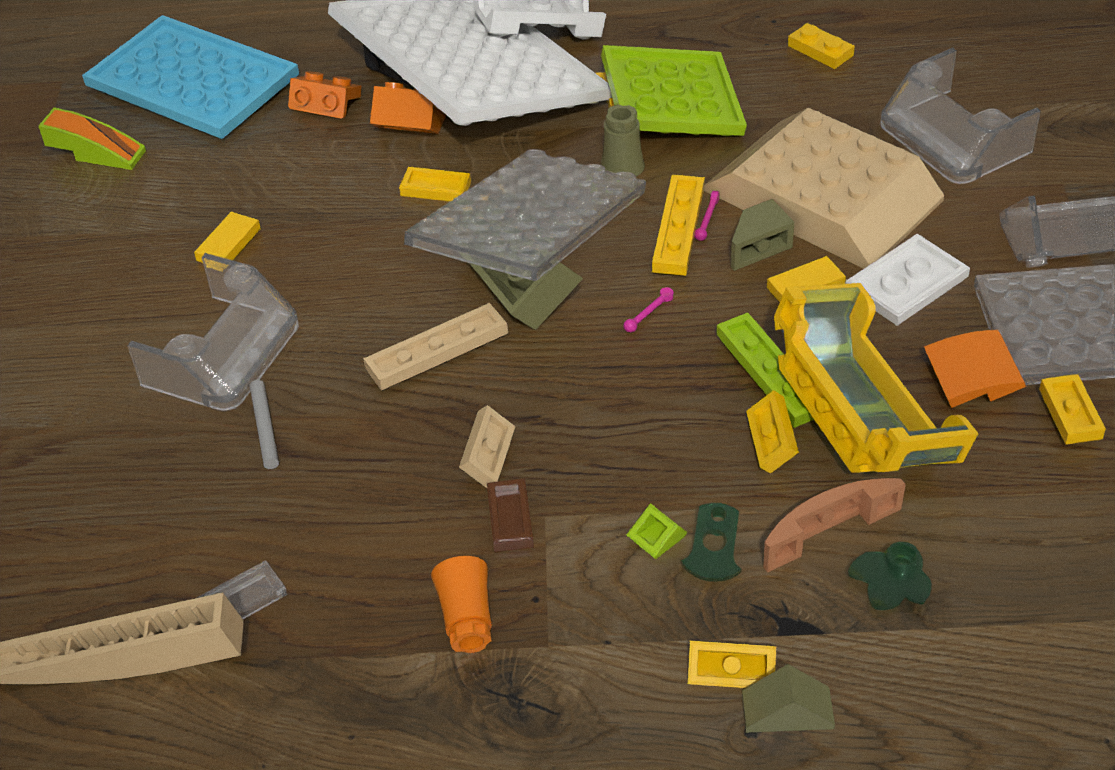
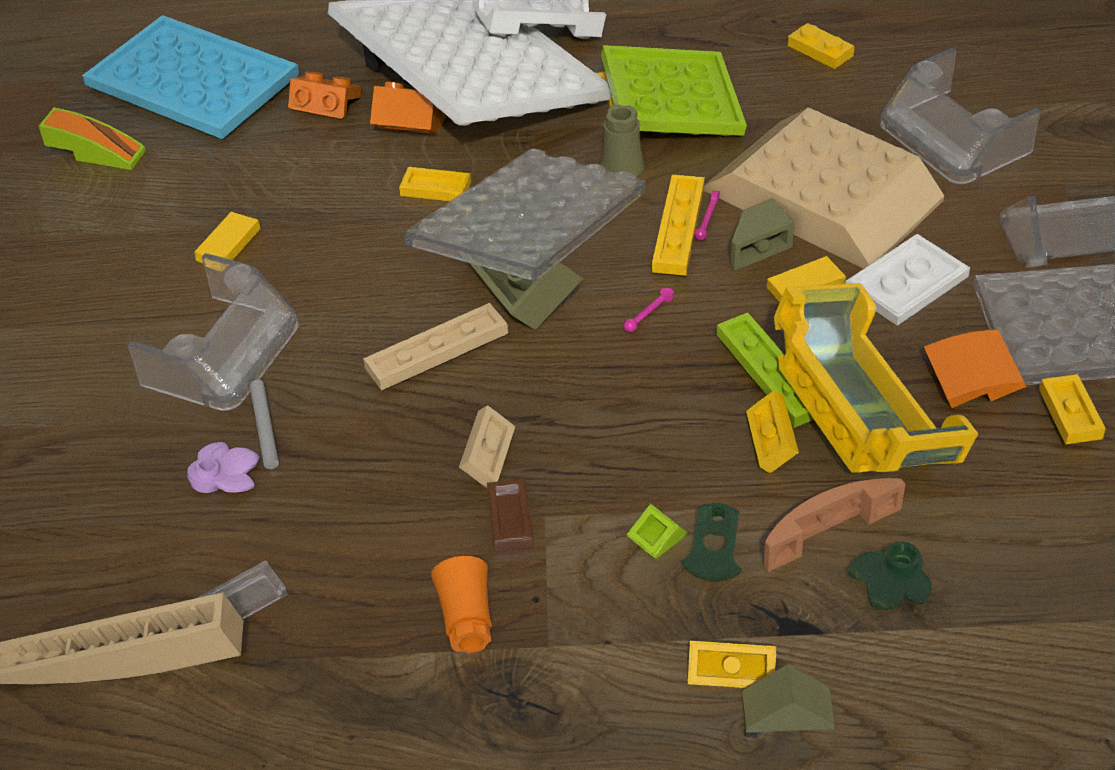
none -> lavender plate [187,442,260,493]

